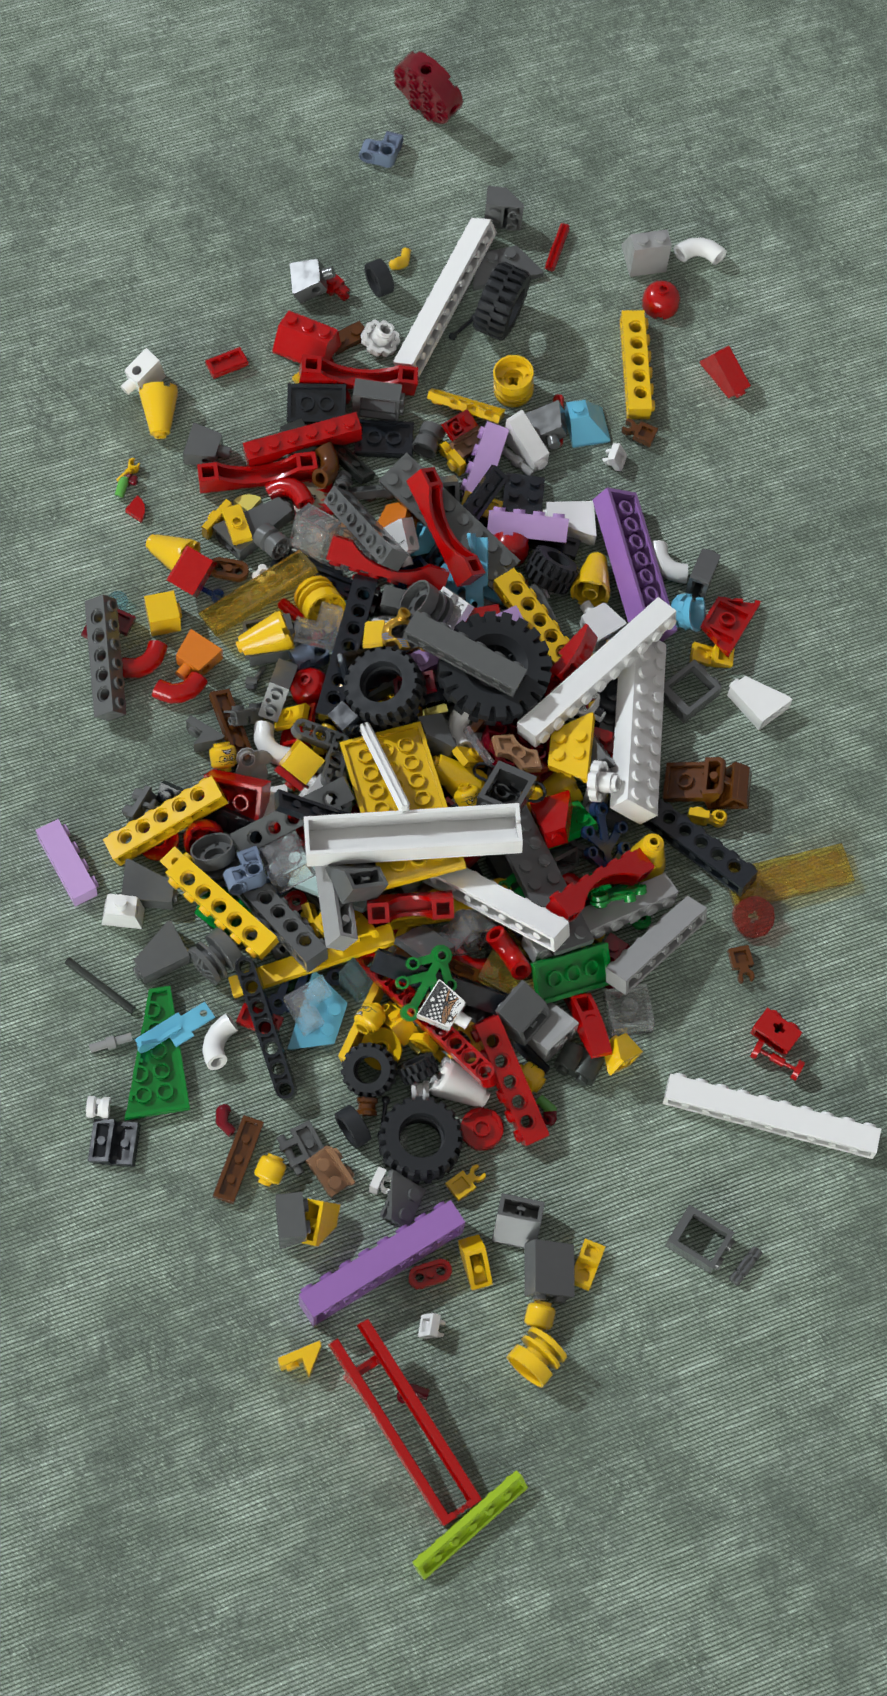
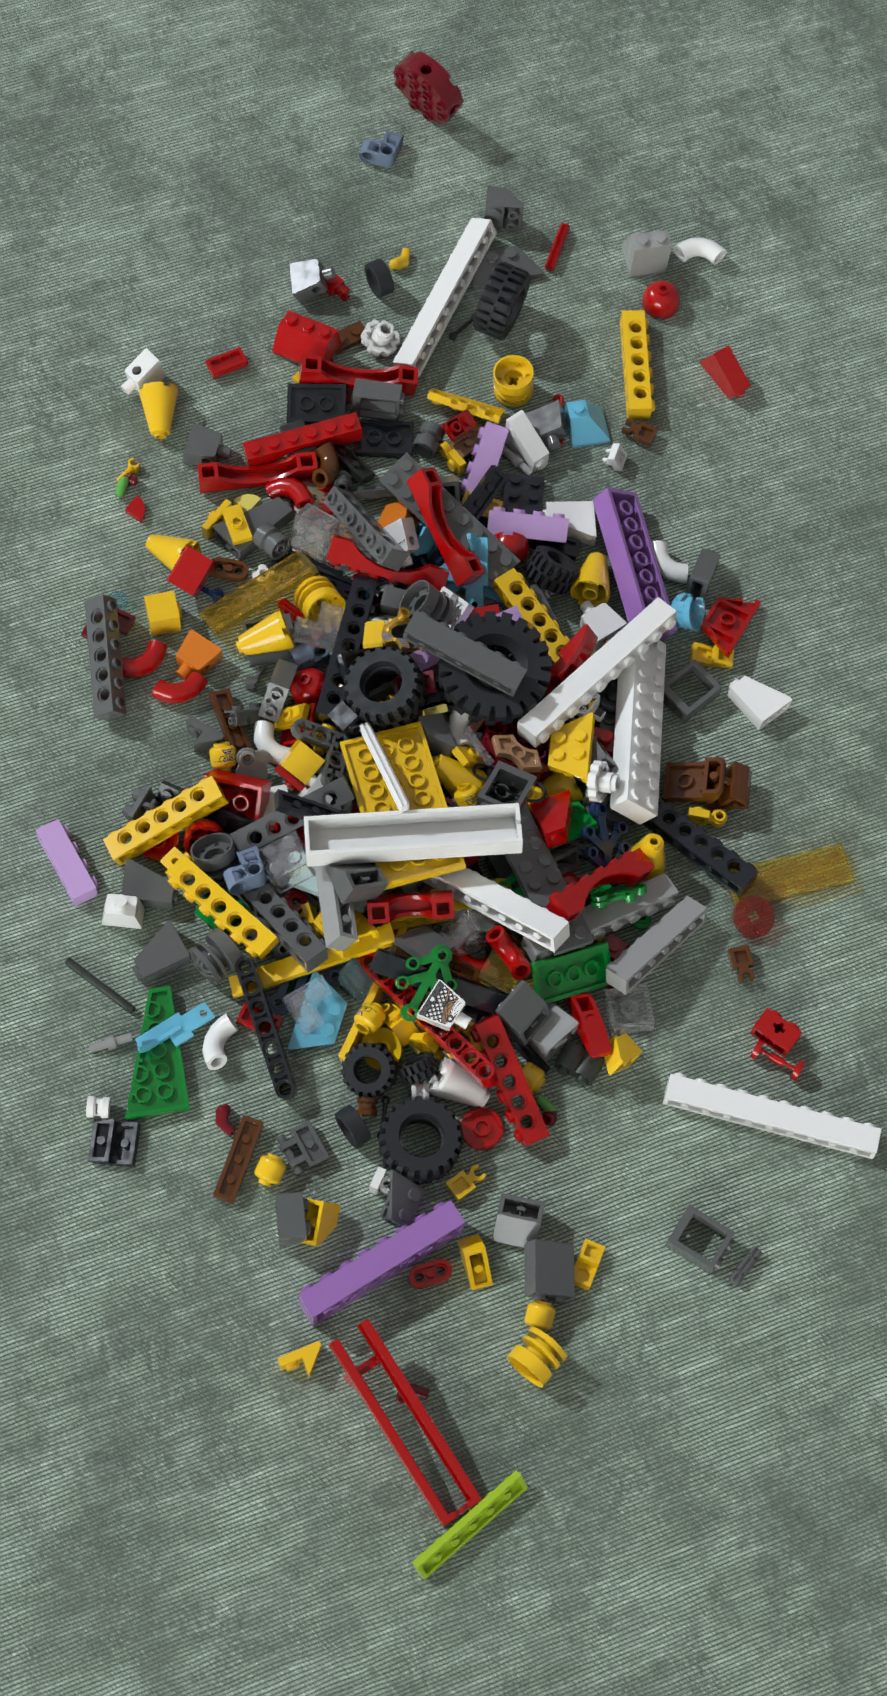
medium nougat bracket [306,1146,355,1197] -> none
white tile [418,1313,446,1339] -> none

